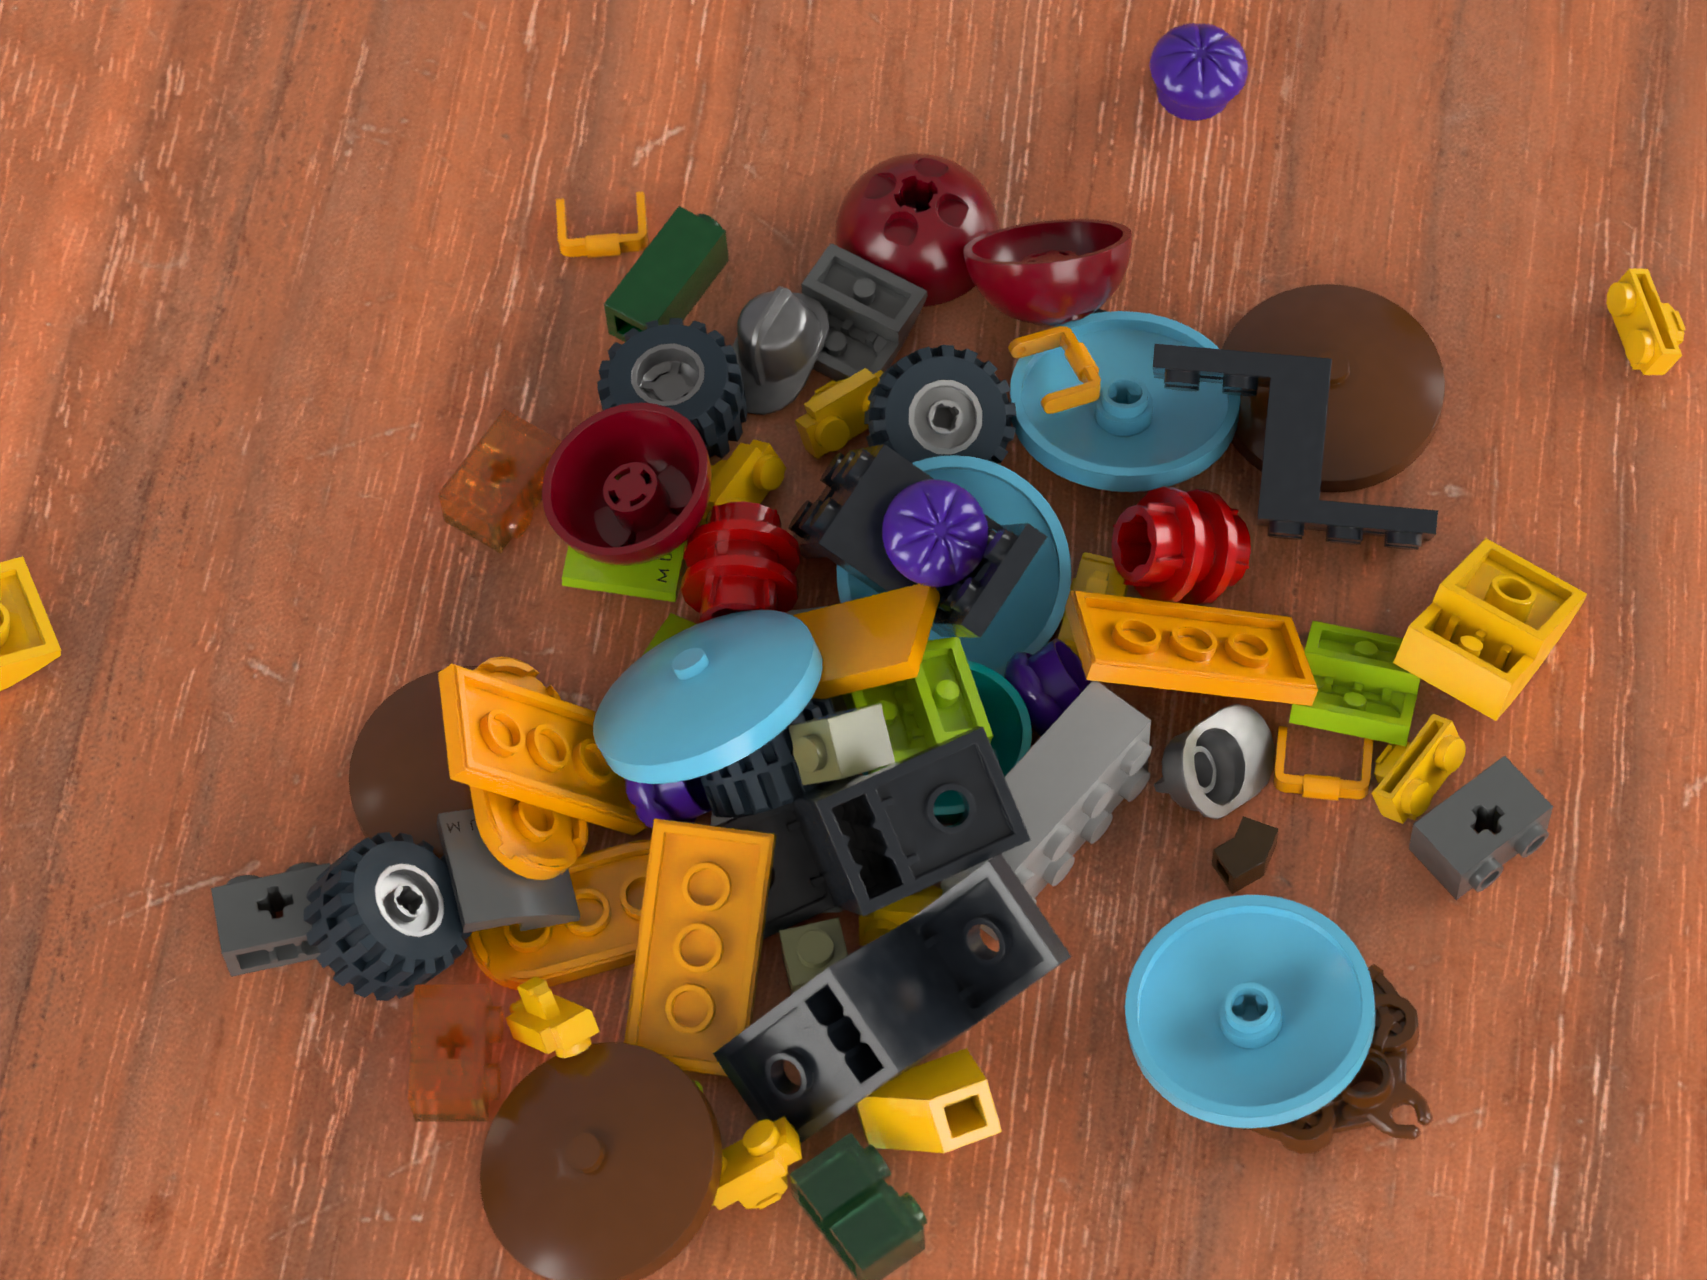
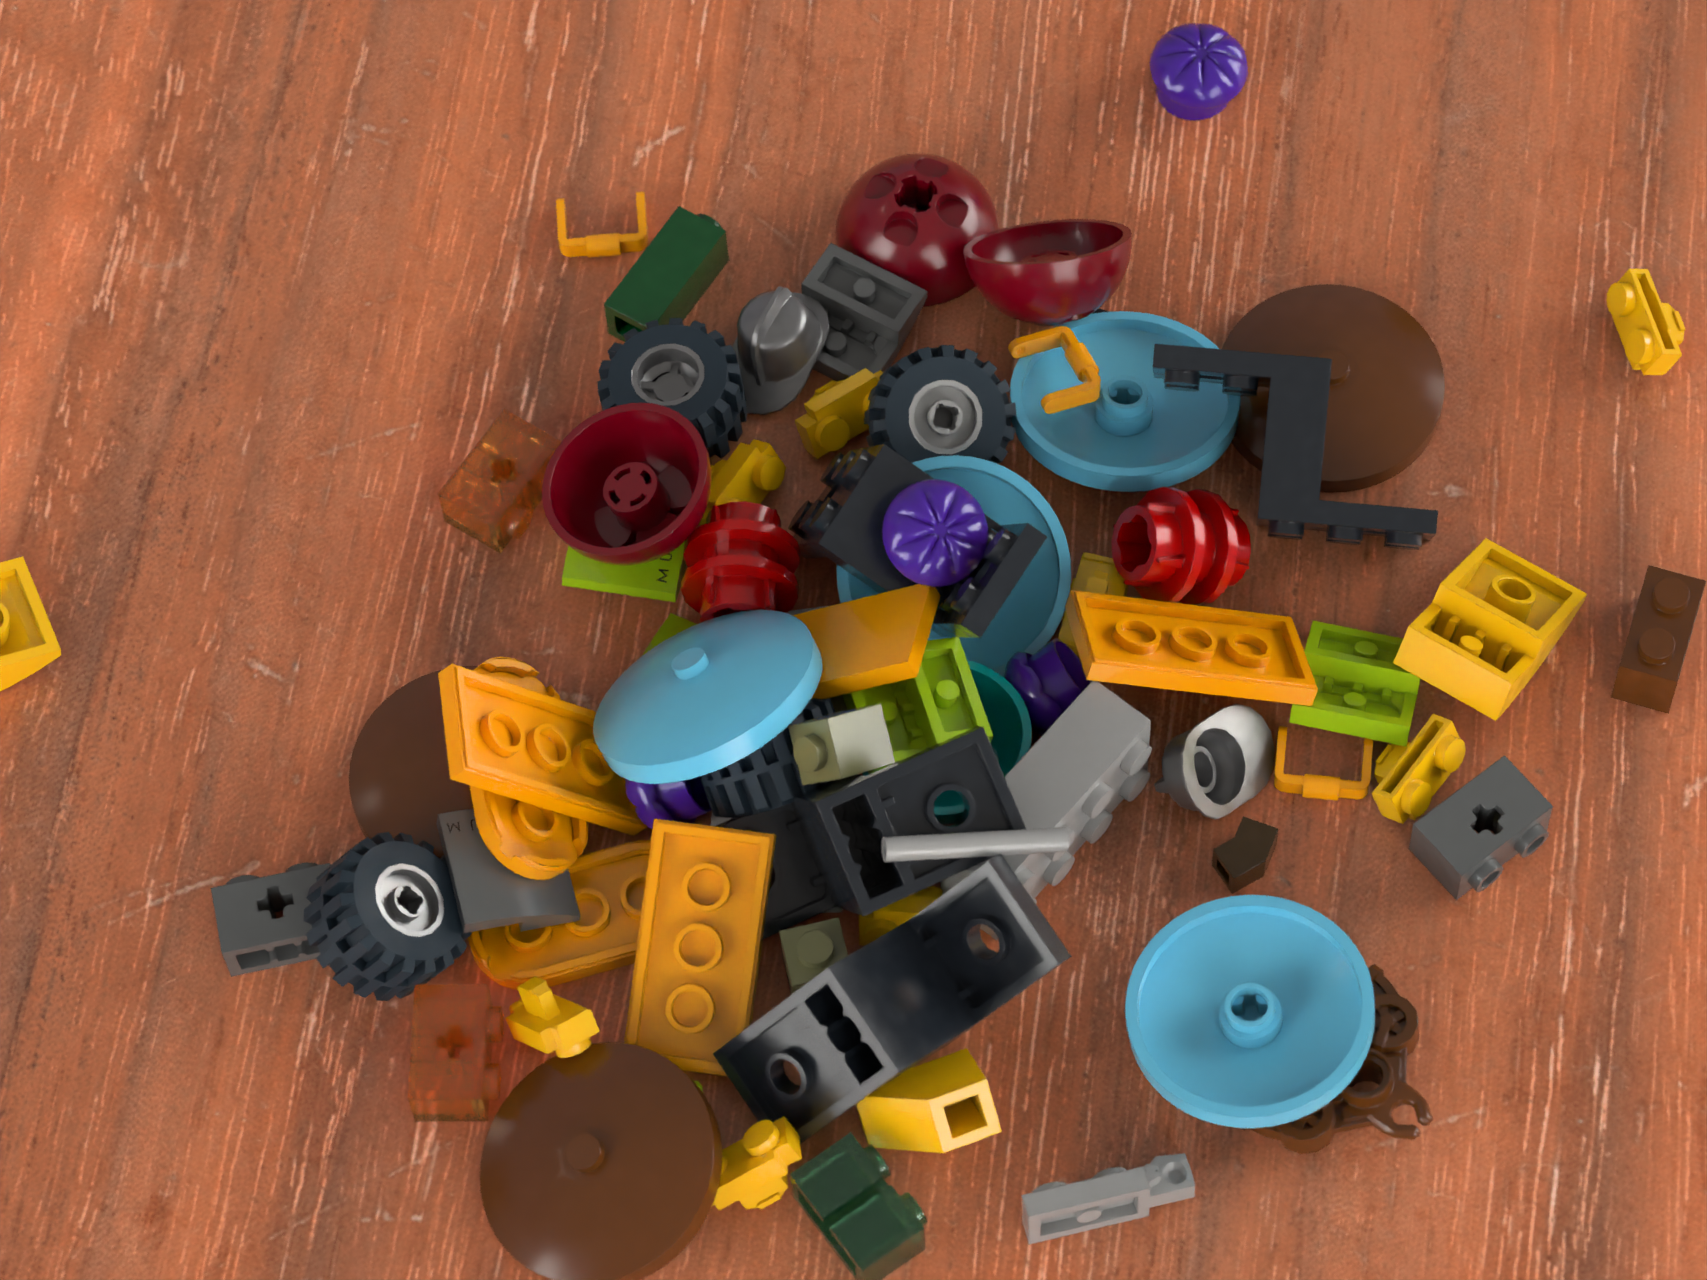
none -> light grey piece [882,827,1069,862]
none -> light grey hinge [1022,1153,1195,1245]
none -> reddish brown brick [1611,565,1706,714]

